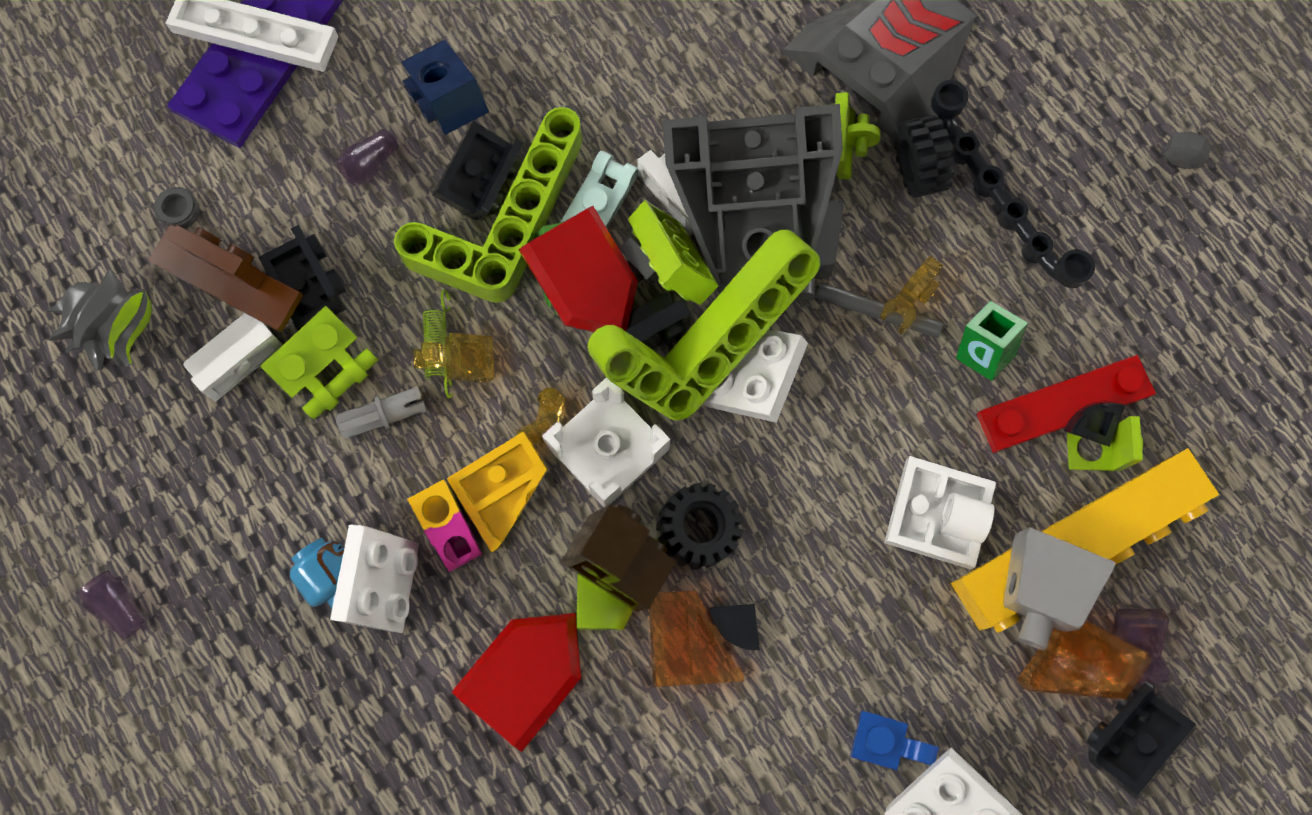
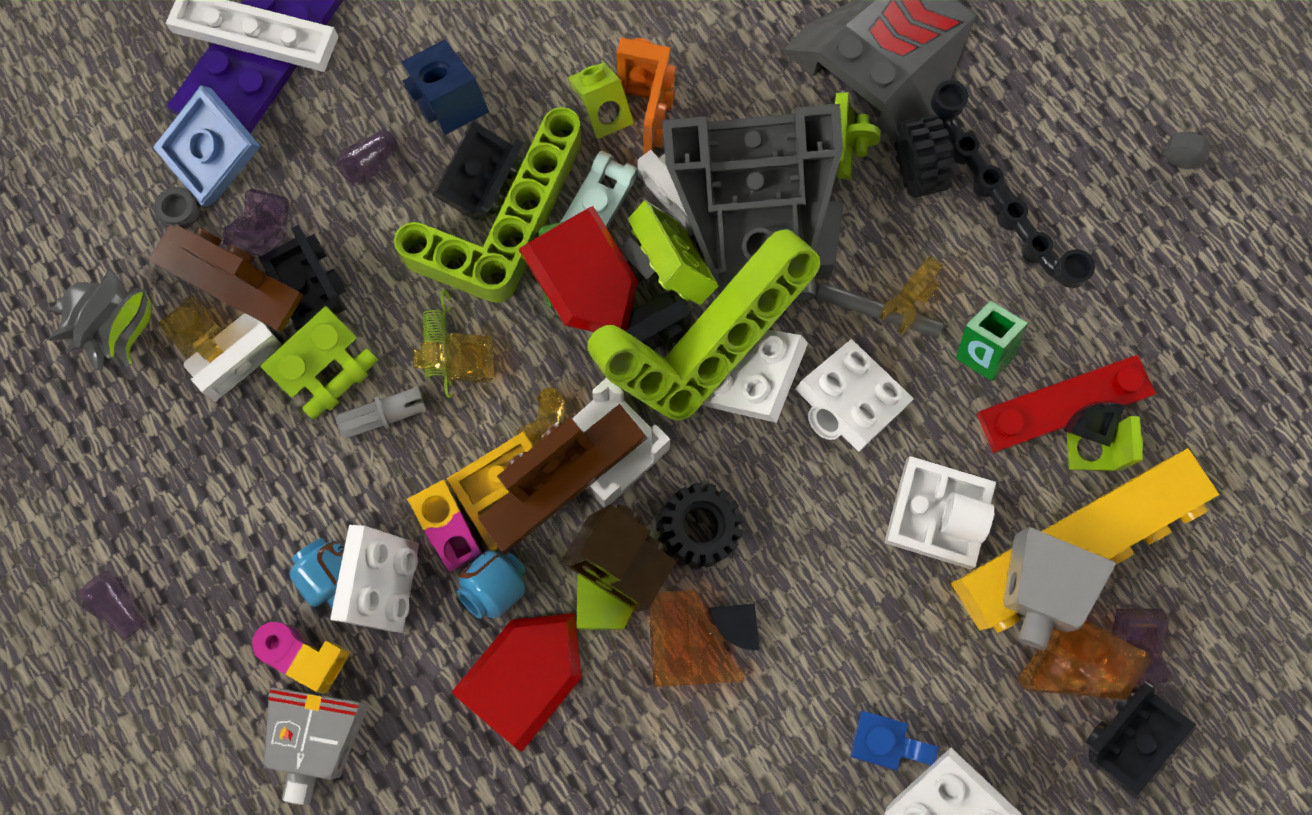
none -> medium blue plate [153,85,261,207]
none -> clear yellow plate [158,296,224,363]
none -> clear purple bracket [223,188,289,255]
none -> leg [252,622,351,693]
none -> light grey torso [264,688,368,805]
none -> dark azure head [457,550,526,619]
none -> reddish brown bracket [478,404,648,554]
none -> lime bracket [568,63,634,139]
none -> orange bracket [616,37,677,154]
none -> white plate [795,339,914,452]

